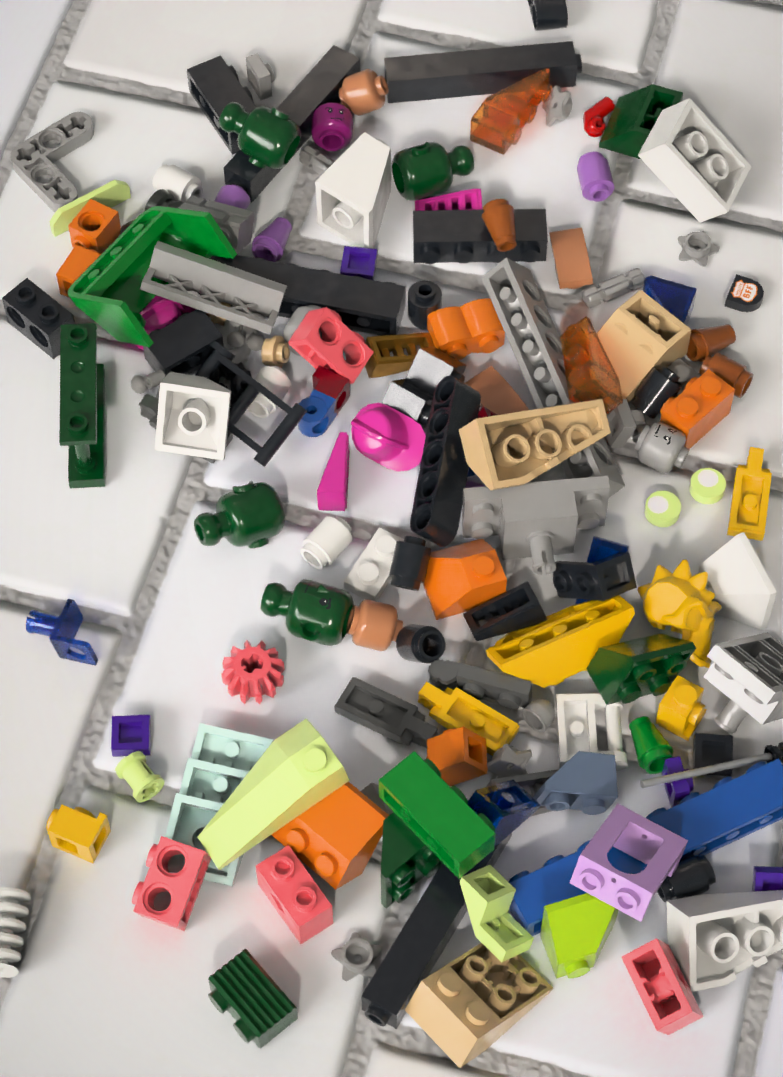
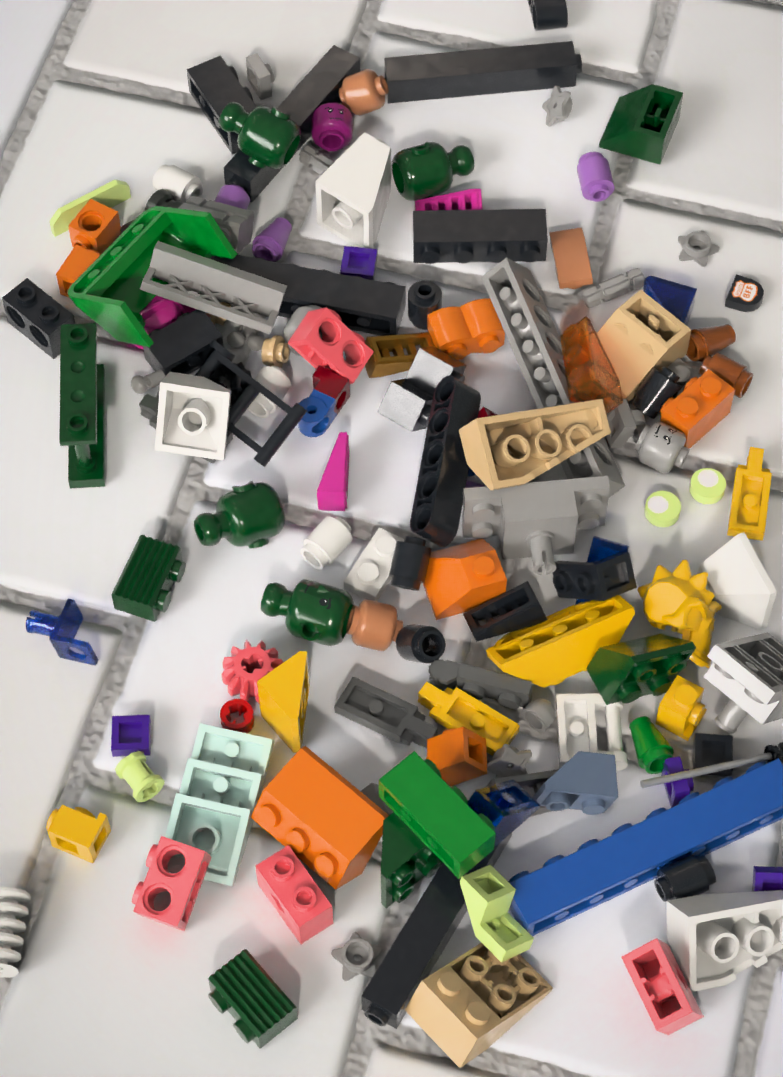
light grey beam [11,112,94,212] -> none
yellowish green wedge [197,719,350,870] -> none
dark pink piece [351,403,426,472] -> none
nougat slope [465,366,529,415] -> none
clear orange slope [470,68,552,155] -> none
dark orange cone [482,199,517,252] -> none
lime slope [540,893,618,979] -> none
lavender panel [570,804,688,922] -> none
red arm [583,97,615,137] -> none
white brick [638,98,752,223] -> none
none -> dark green brick [111,535,186,622]
none -> red bush [220,699,254,734]
none -> yellow slope [257,651,310,753]

